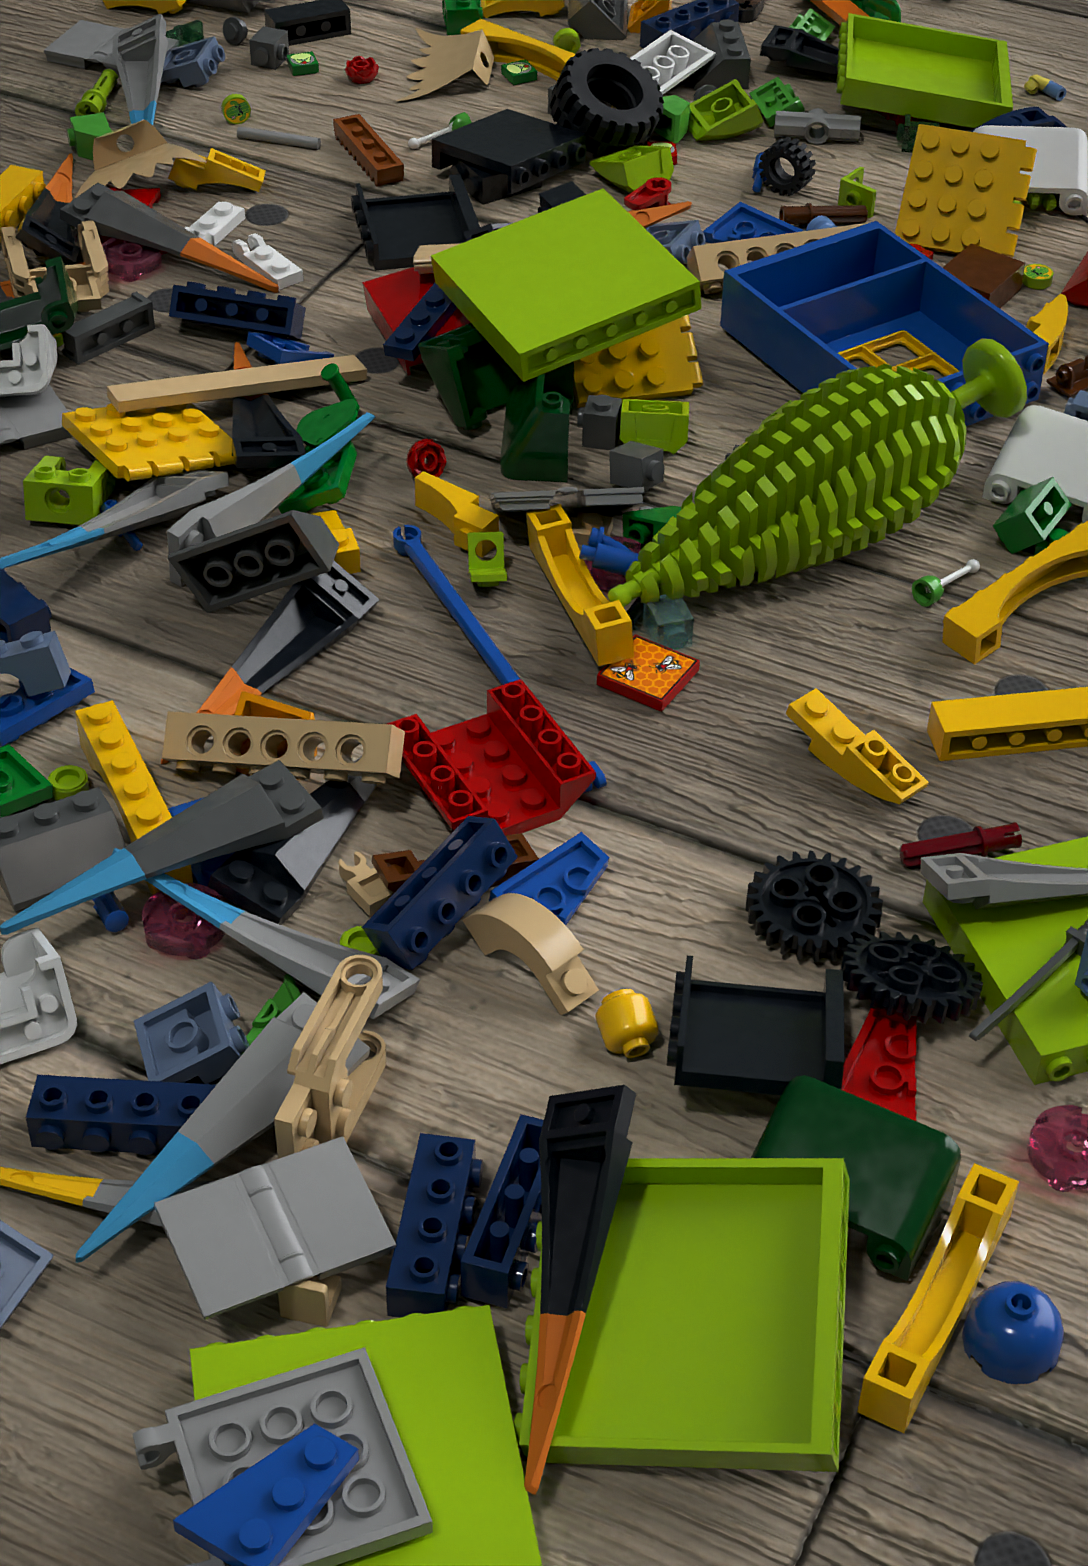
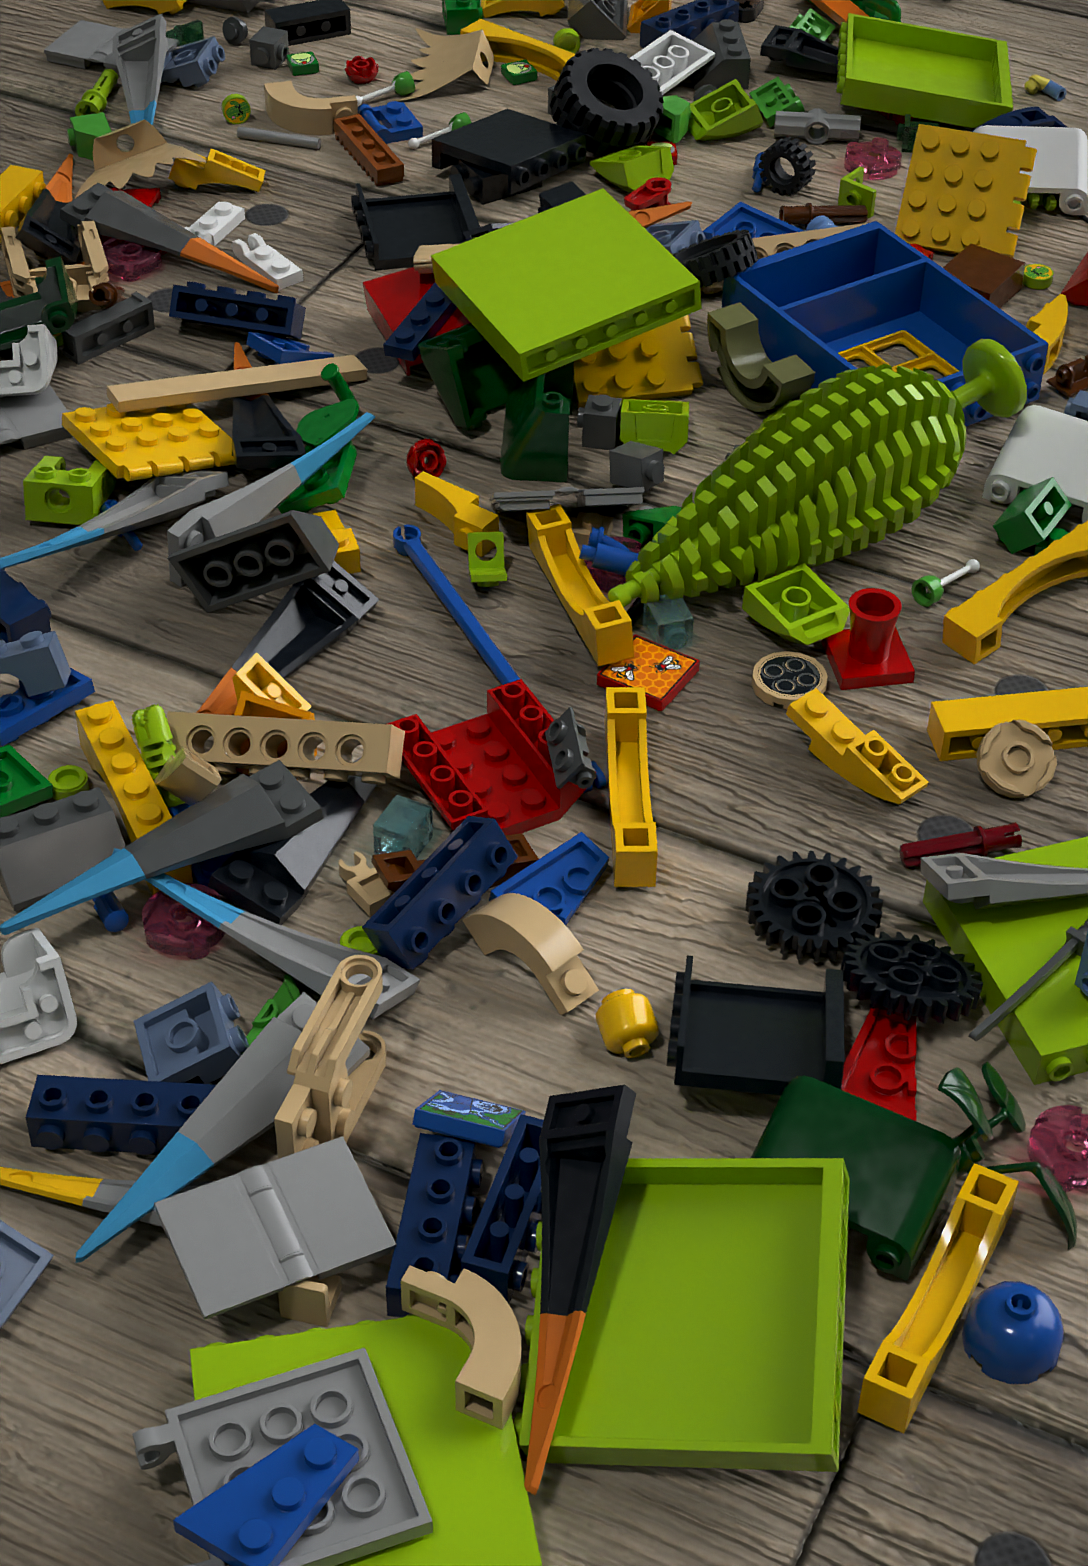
none -> reddish brown axle [89,282,127,308]
none -> lime hinge [131,704,185,808]
none -> tan slope [154,746,222,806]
none -> yellow slope [232,652,312,711]
none -> tan arch [264,81,358,135]
none -> bright green hinge [356,71,415,107]
none -> blue plate [358,101,423,144]
none -> clear light blue brick [373,795,433,859]
none -> tan arch [401,1265,521,1429]
none -> tile [412,1090,526,1148]
none -> dark grey hinge [545,707,596,789]
none -> yellow arch [604,687,658,887]
none -> black tyre [672,229,758,288]
none -> olive brick [707,302,815,412]
none -> lime slope [742,563,849,645]
none -> tile [752,651,828,709]
none -> red plant [822,588,915,690]
none -> clear pink plate [844,137,902,180]
none -> dark green plant [937,1062,1077,1250]
none -> tan tile [976,720,1057,798]

